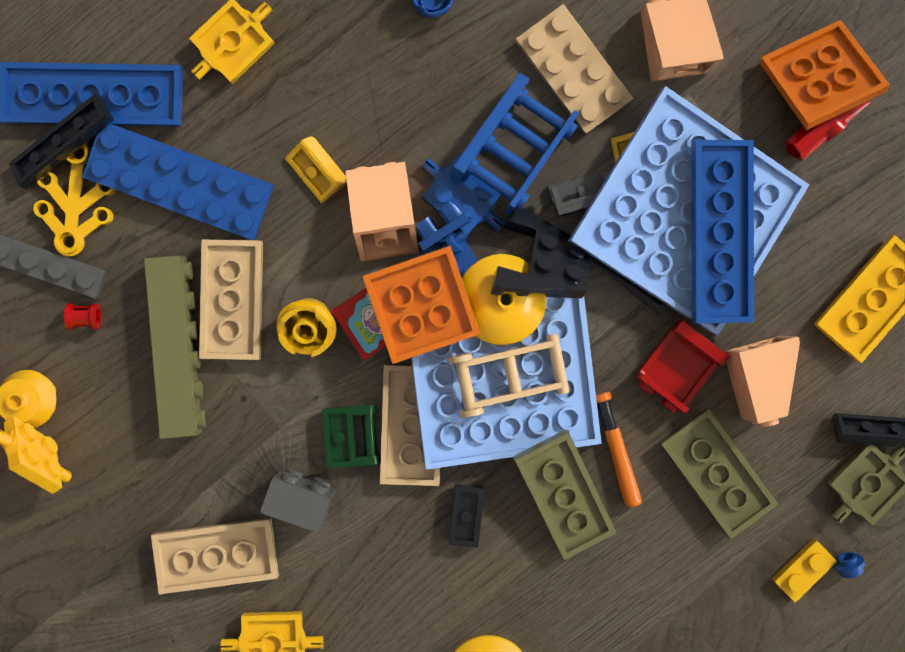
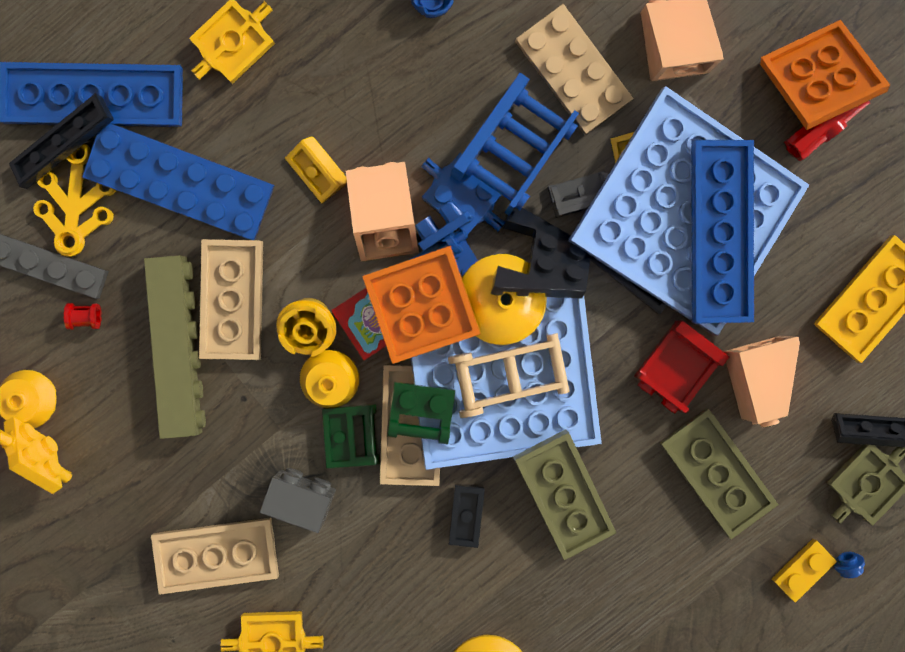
orange piece [596,392,642,508] -> none
none -> yellow cone [300,350,359,408]
none -> dark green plate [387,382,455,445]

